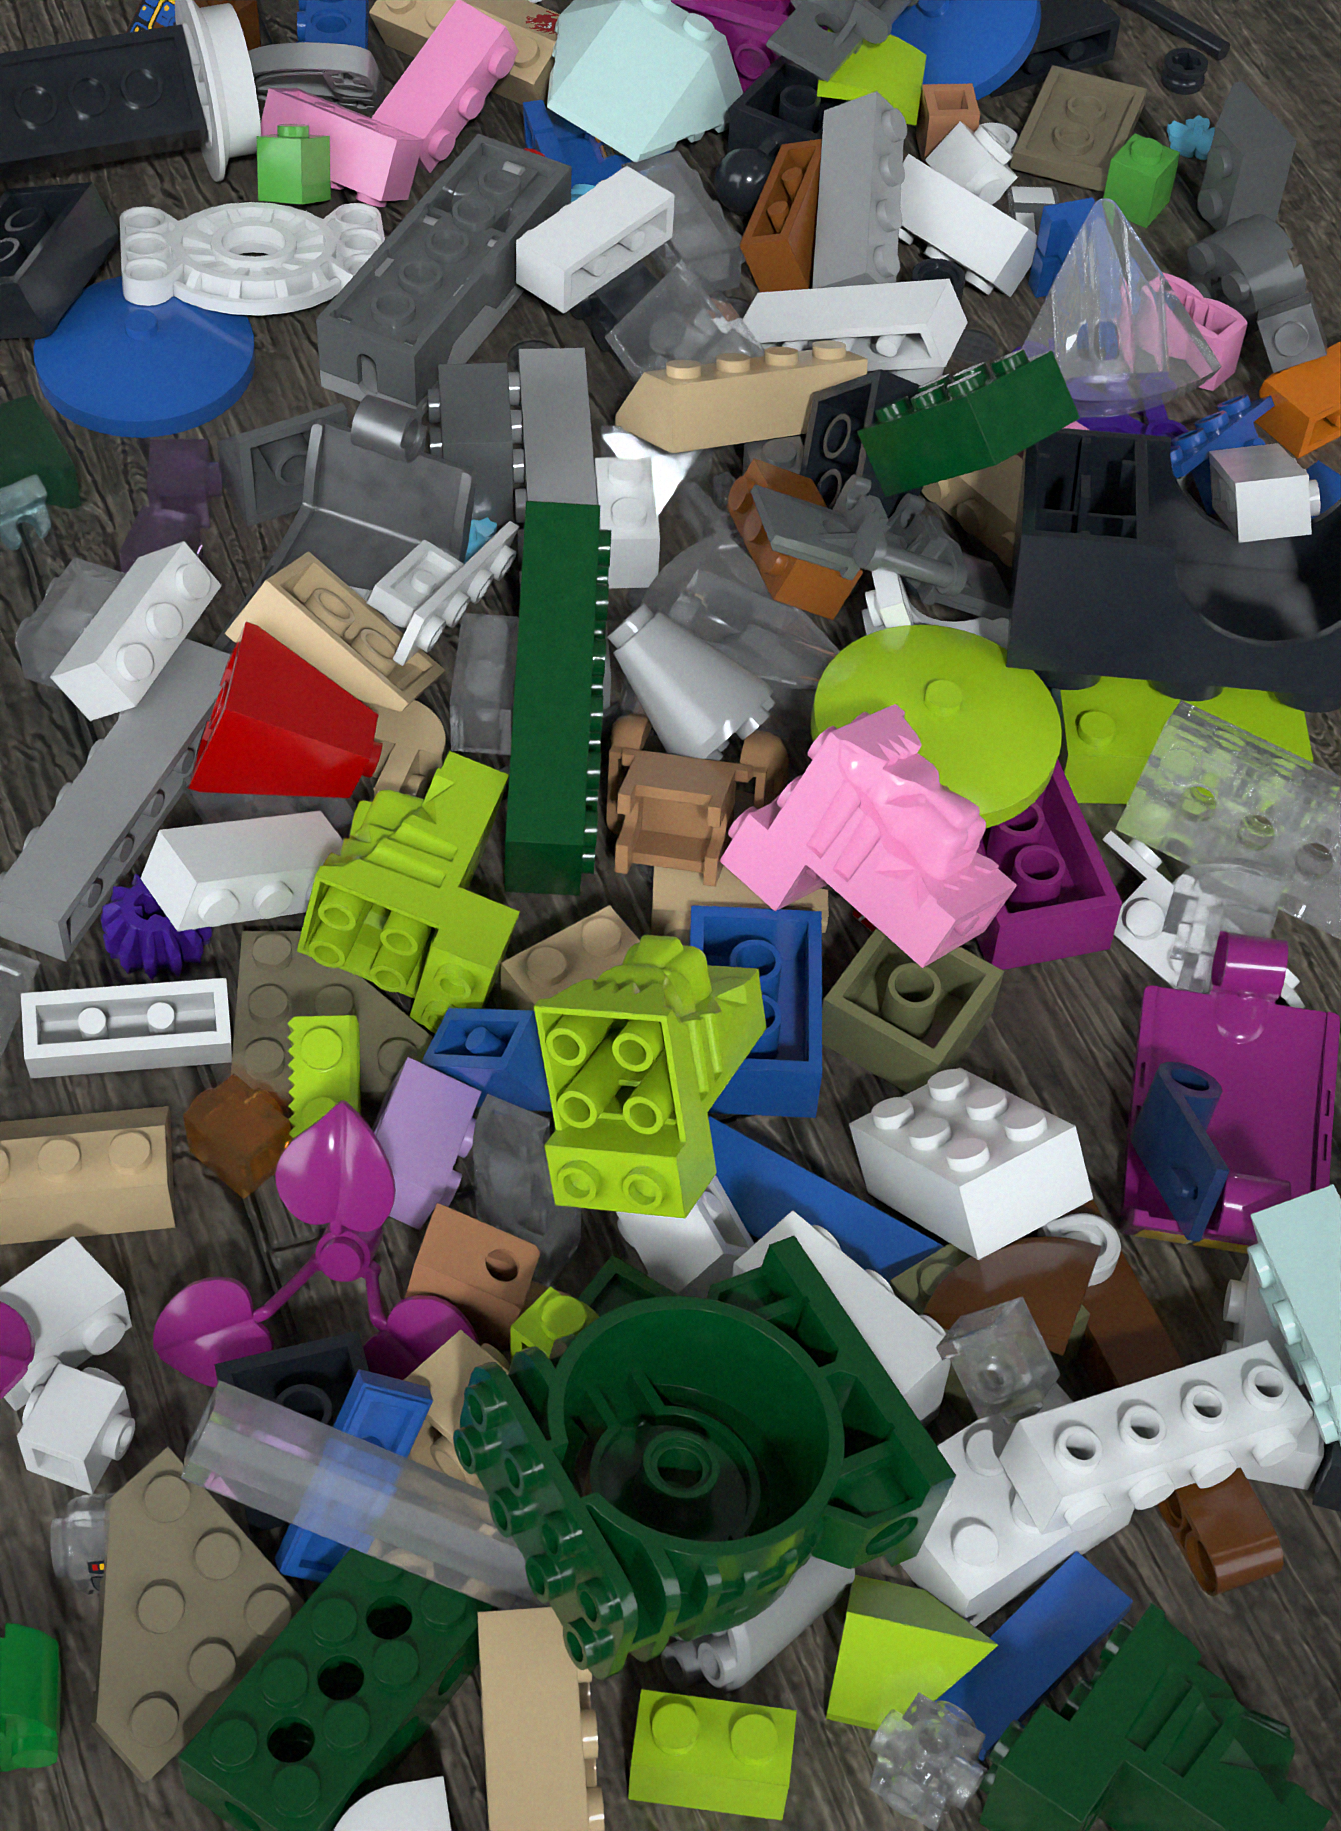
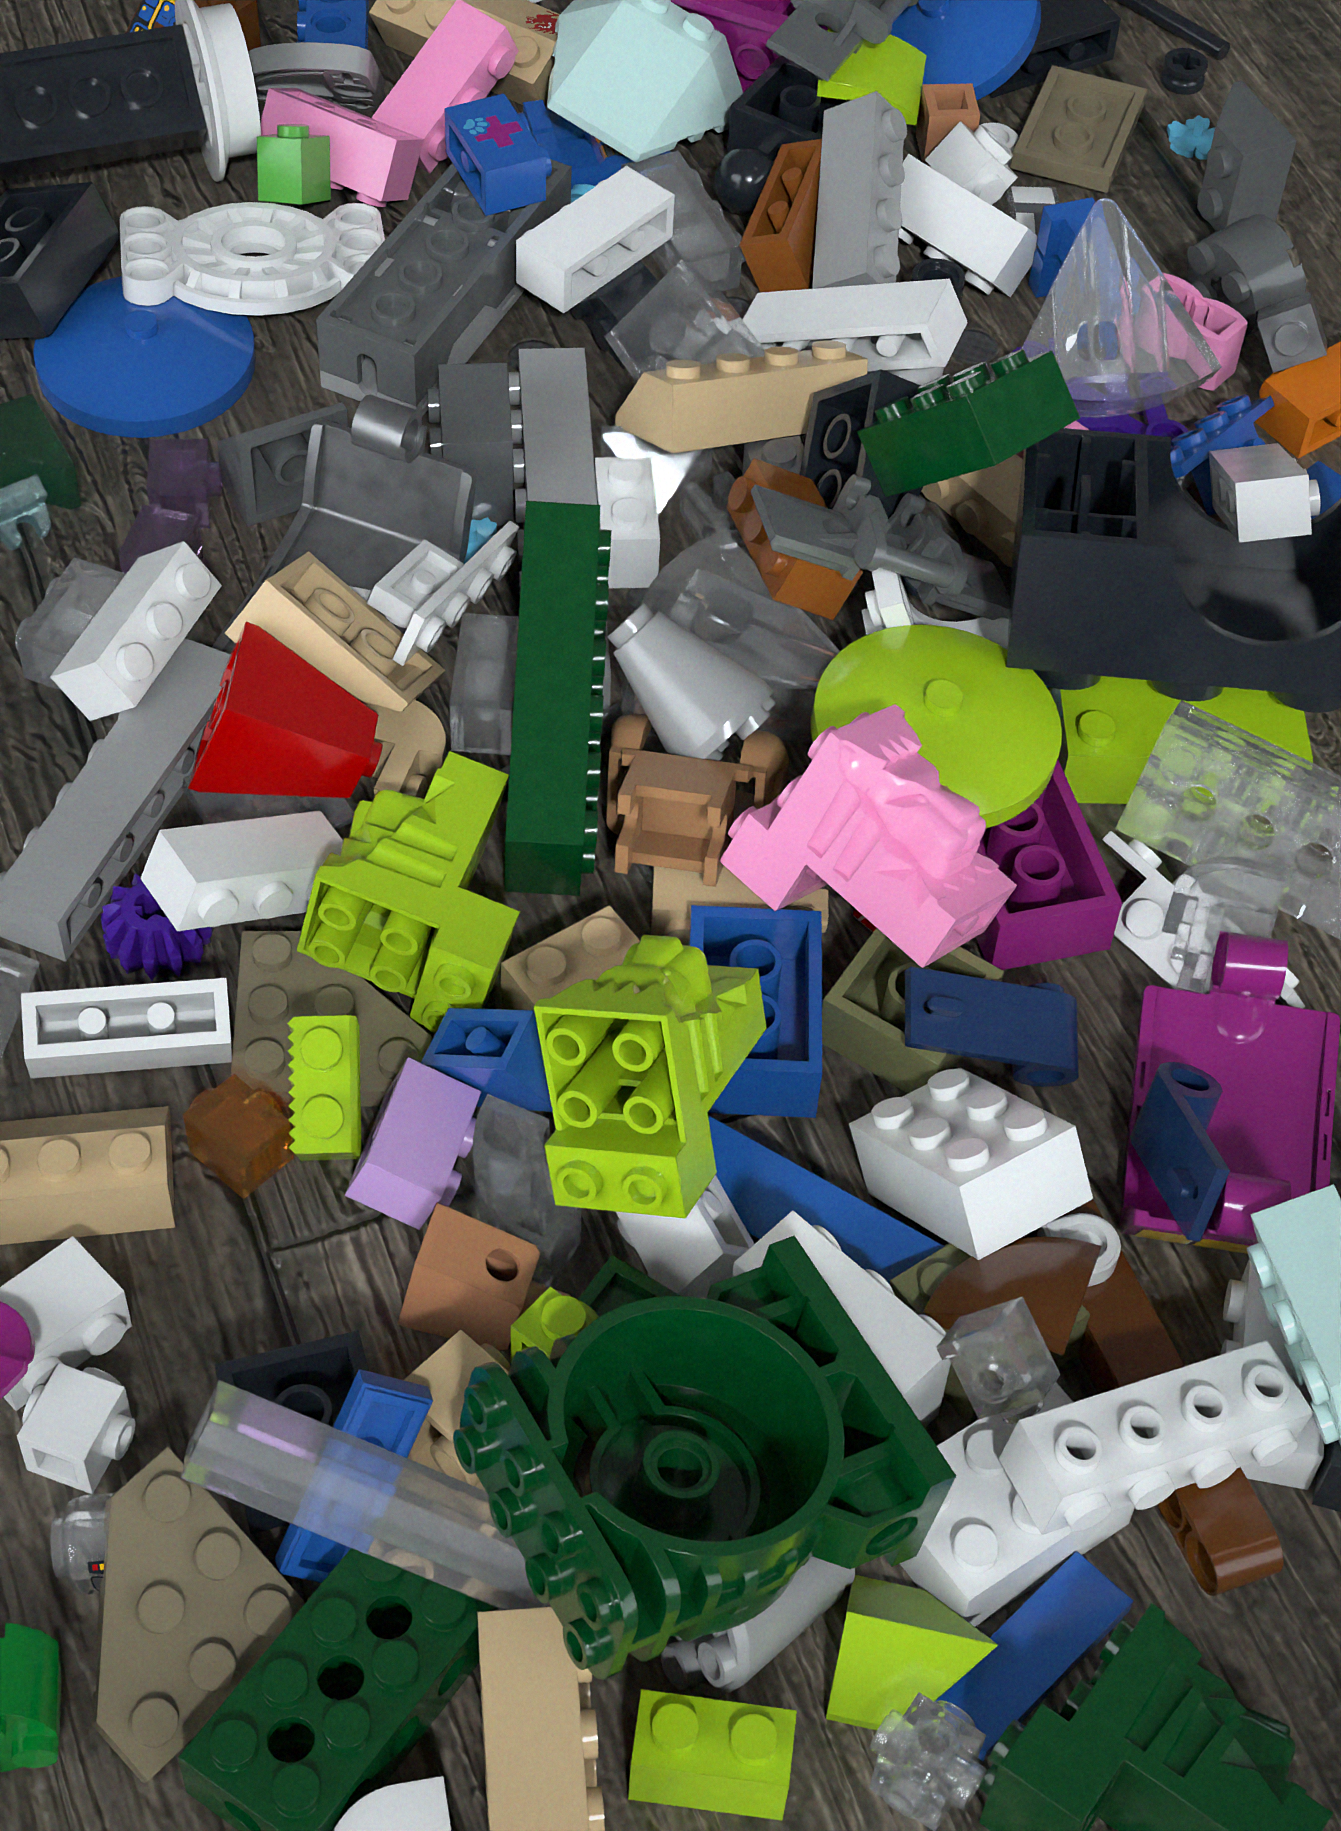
magenta plant [153,1100,480,1388] -> none
bright green brick [1101,133,1180,228] -> none
none -> blue brick [444,94,552,216]
none -> dark blue door [905,966,1079,1087]

